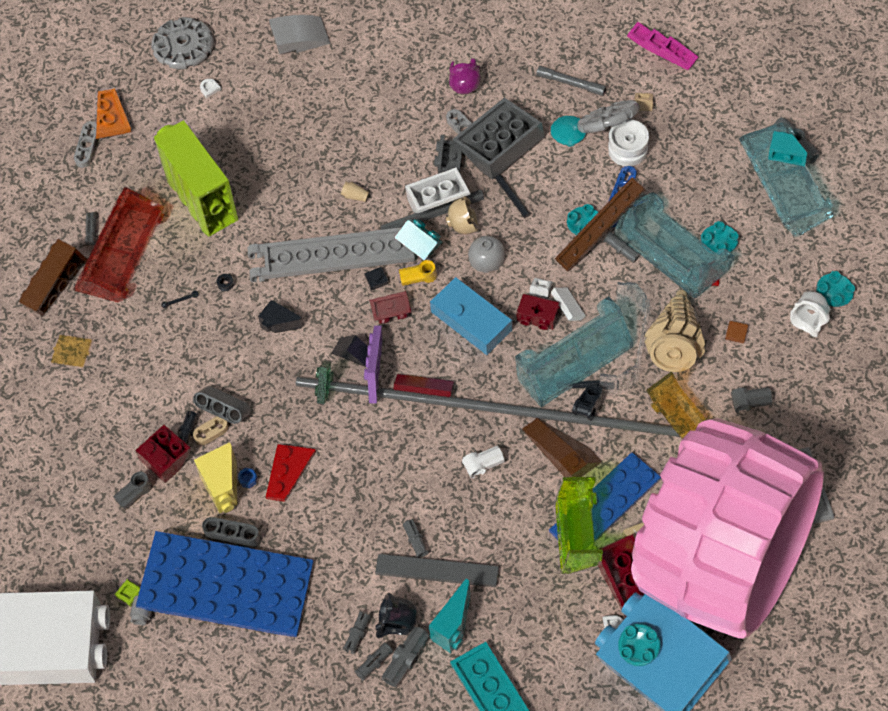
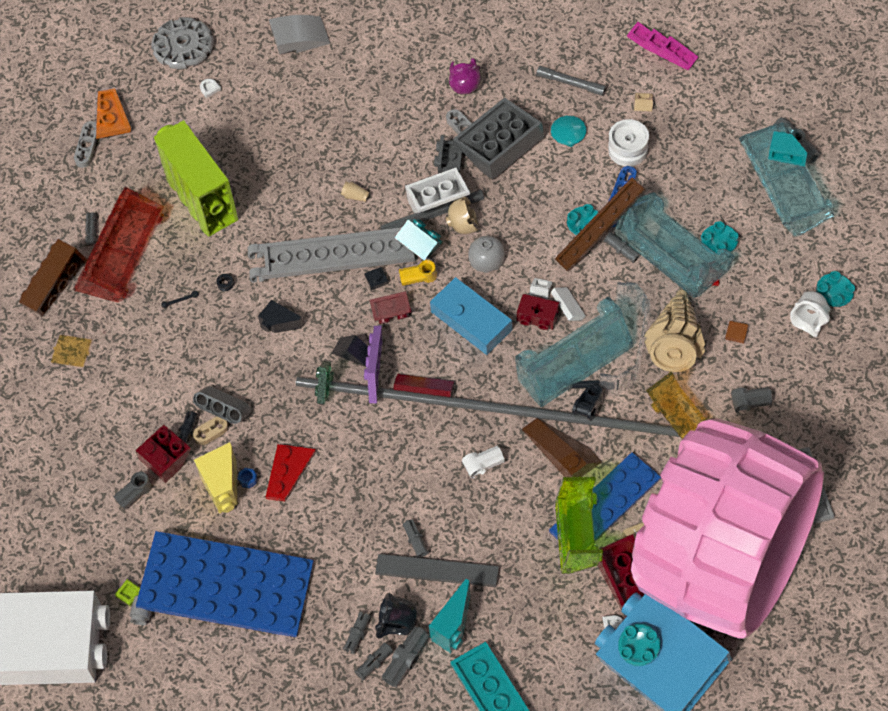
dark grey beam [202,517,261,548] -> none
black bar [495,175,530,218] -> none
light grey plate [577,100,640,133] -> none

